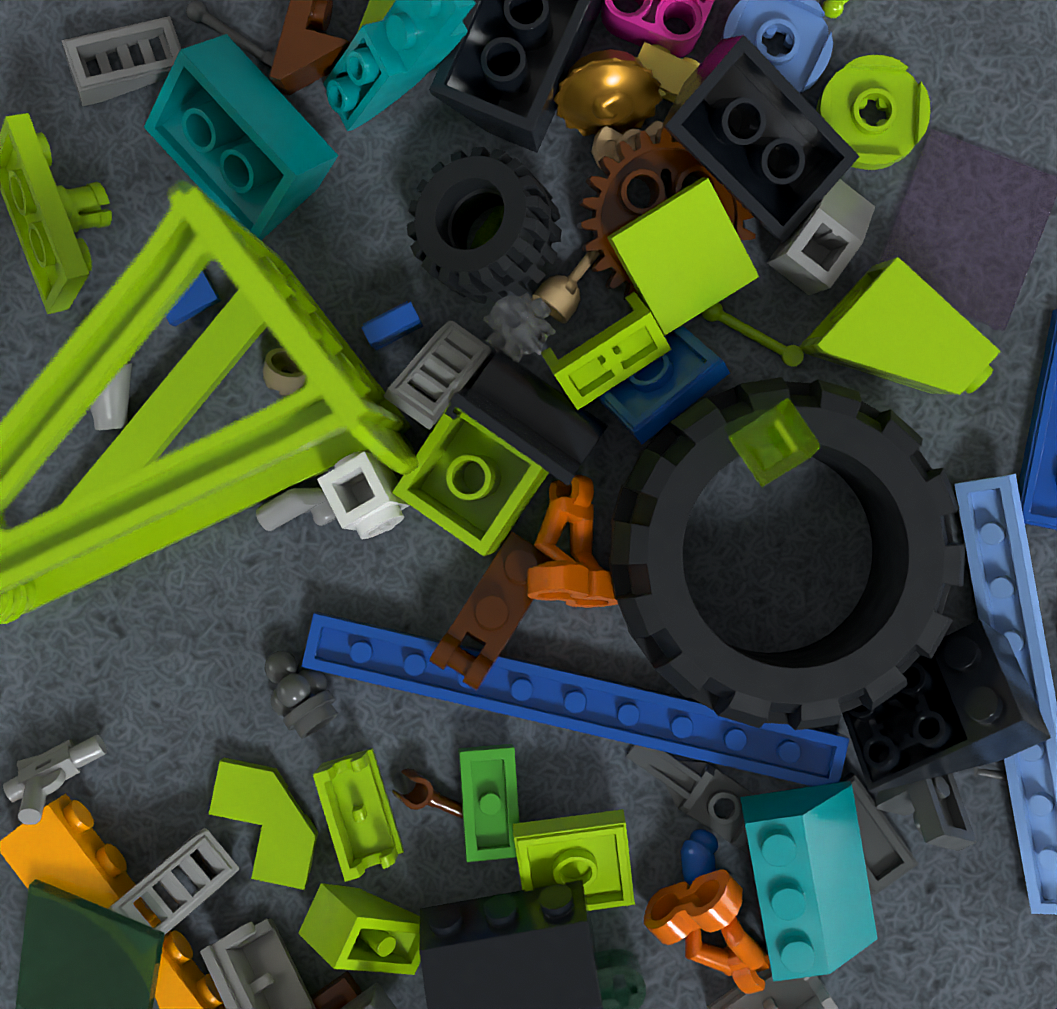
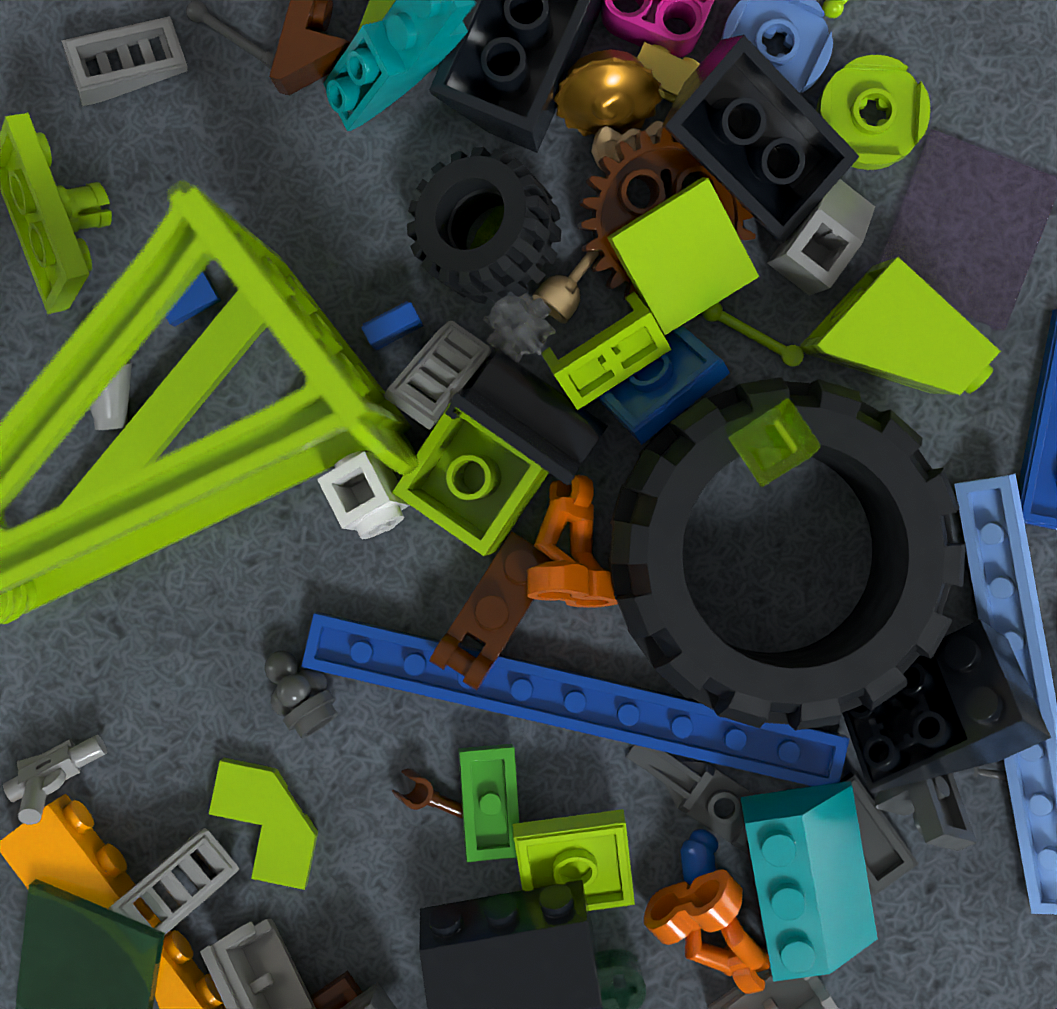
teal slope [144,34,339,240] -> none
light grey arm [256,487,337,531] -> none
dark tan hinge [263,348,306,396] -> none
lime slope [298,883,421,975] -> none
lime hinge [312,748,404,882] -> none

